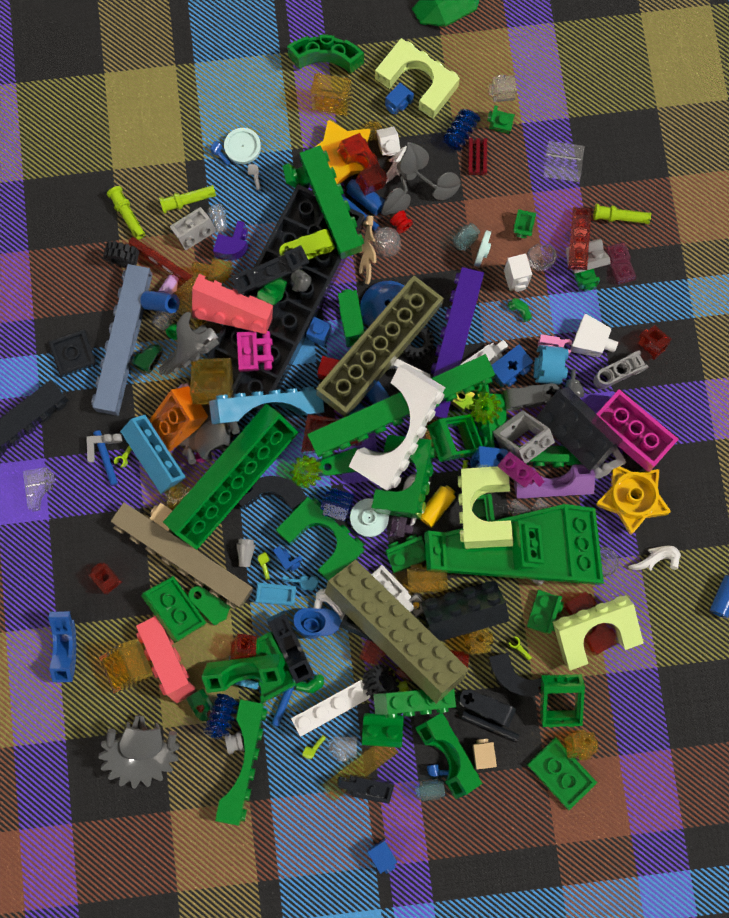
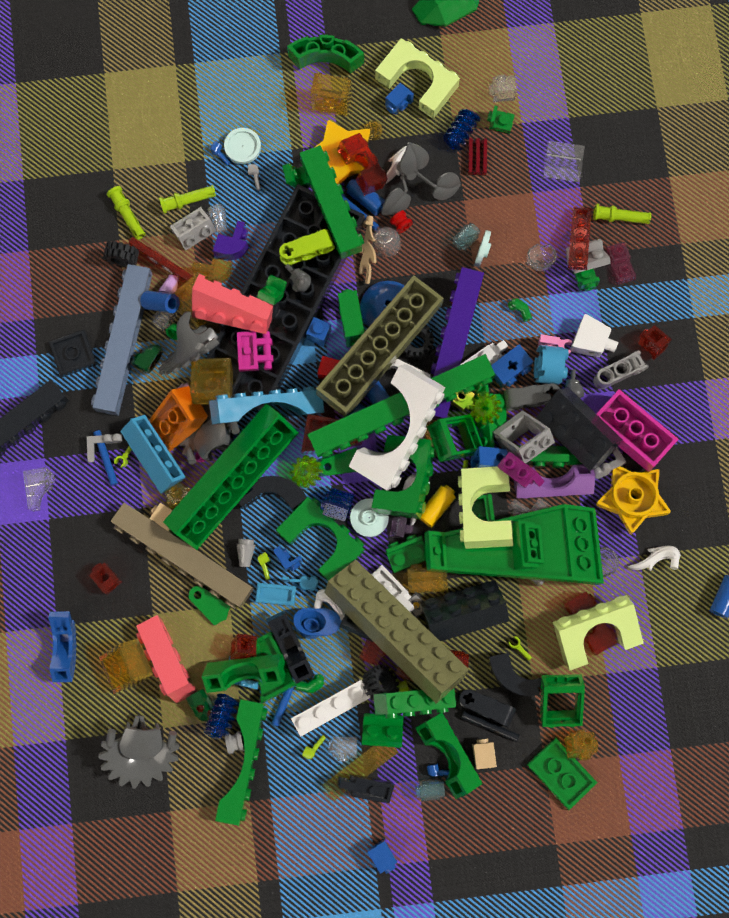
green tile [141,576,206,643] -> none
black slope [231,245,309,295] -> none
white brick [376,127,401,156] -> none
clear yellow brick [464,628,493,655] -> none
white brick [504,254,532,292] -> none
green bracket [513,209,536,238] -> none
green bracket [526,590,564,635] -> none

